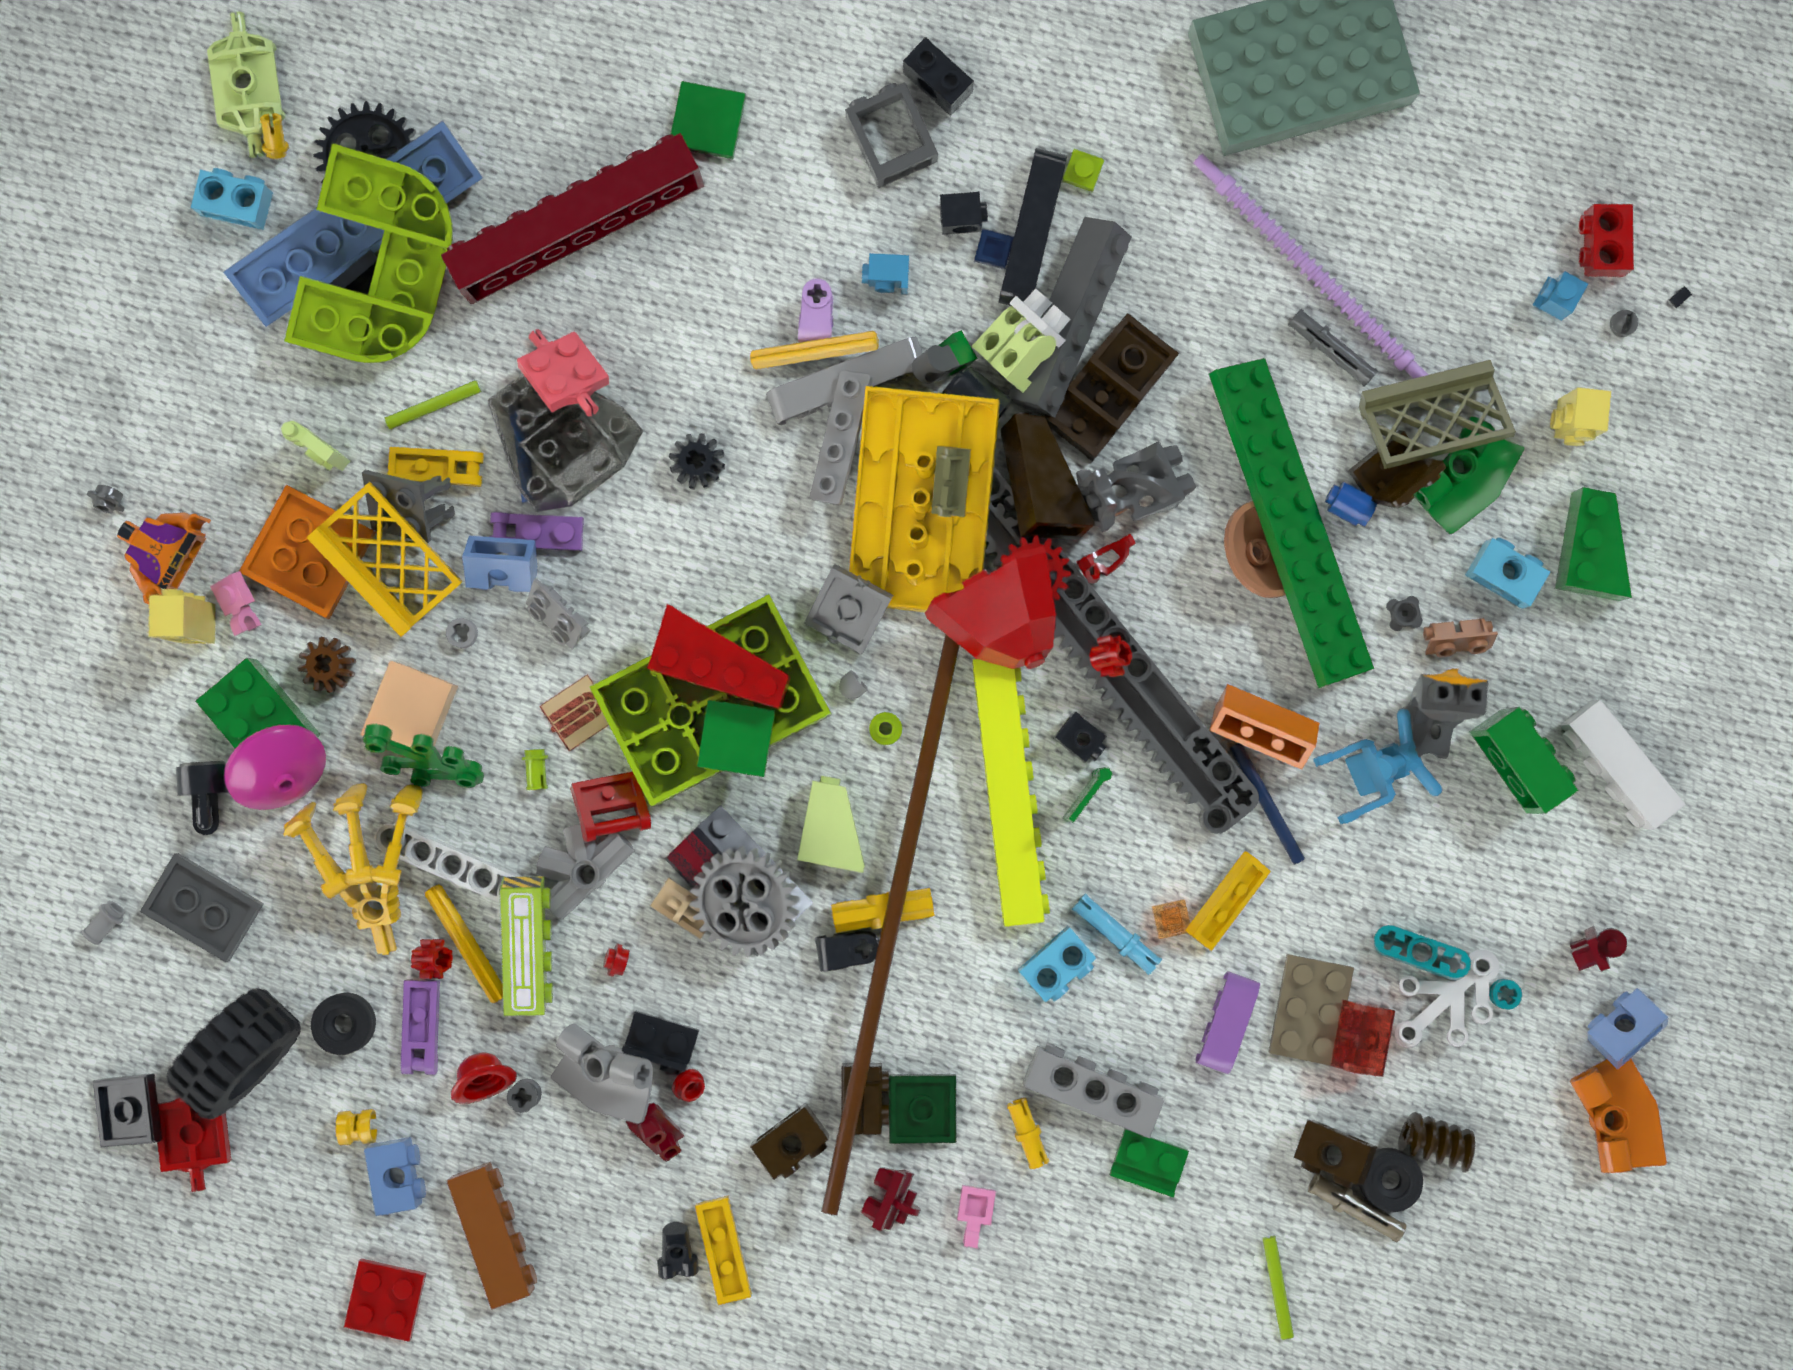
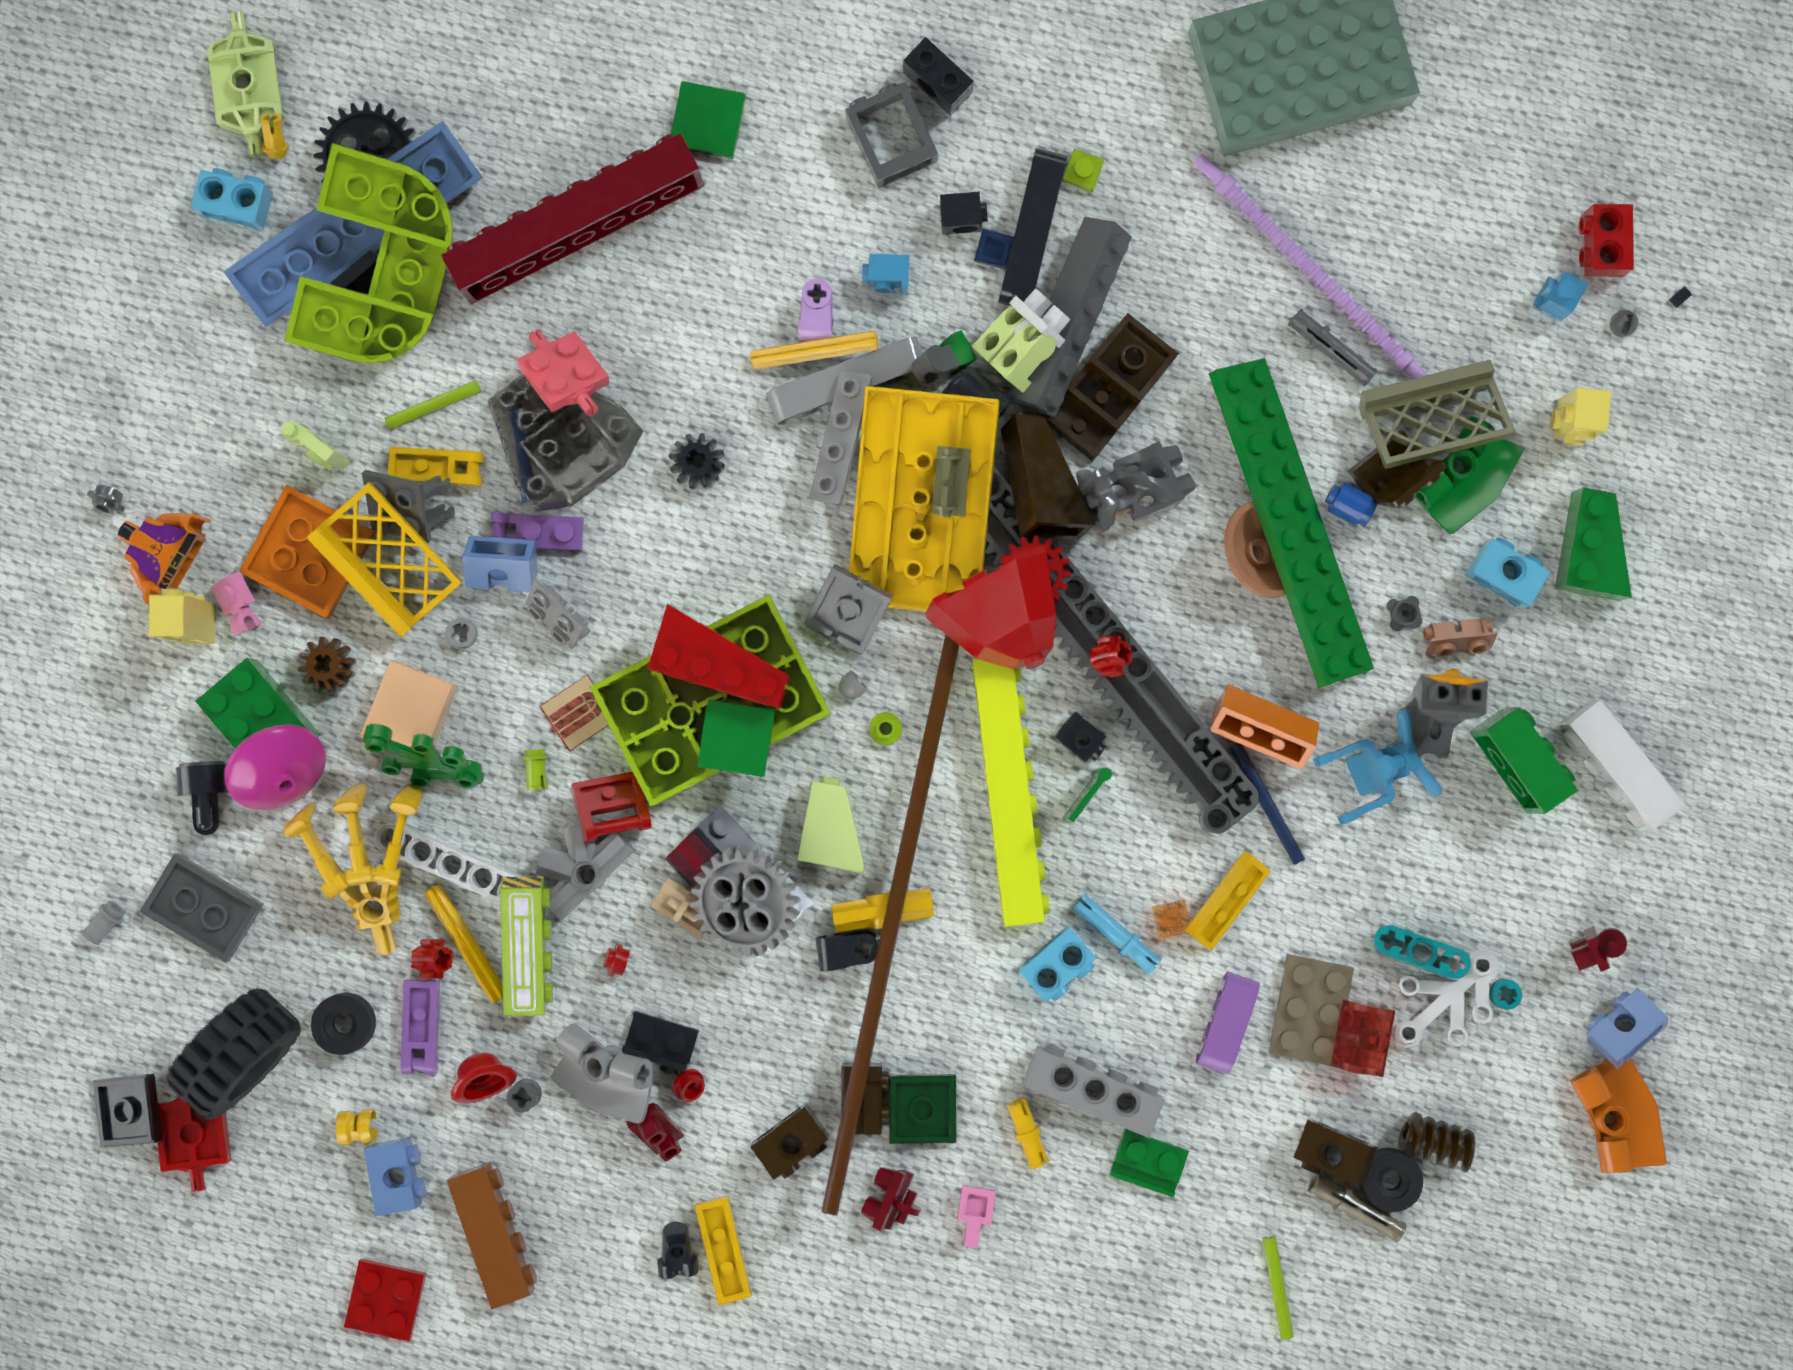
red helmet [1076,534,1136,584] -> none

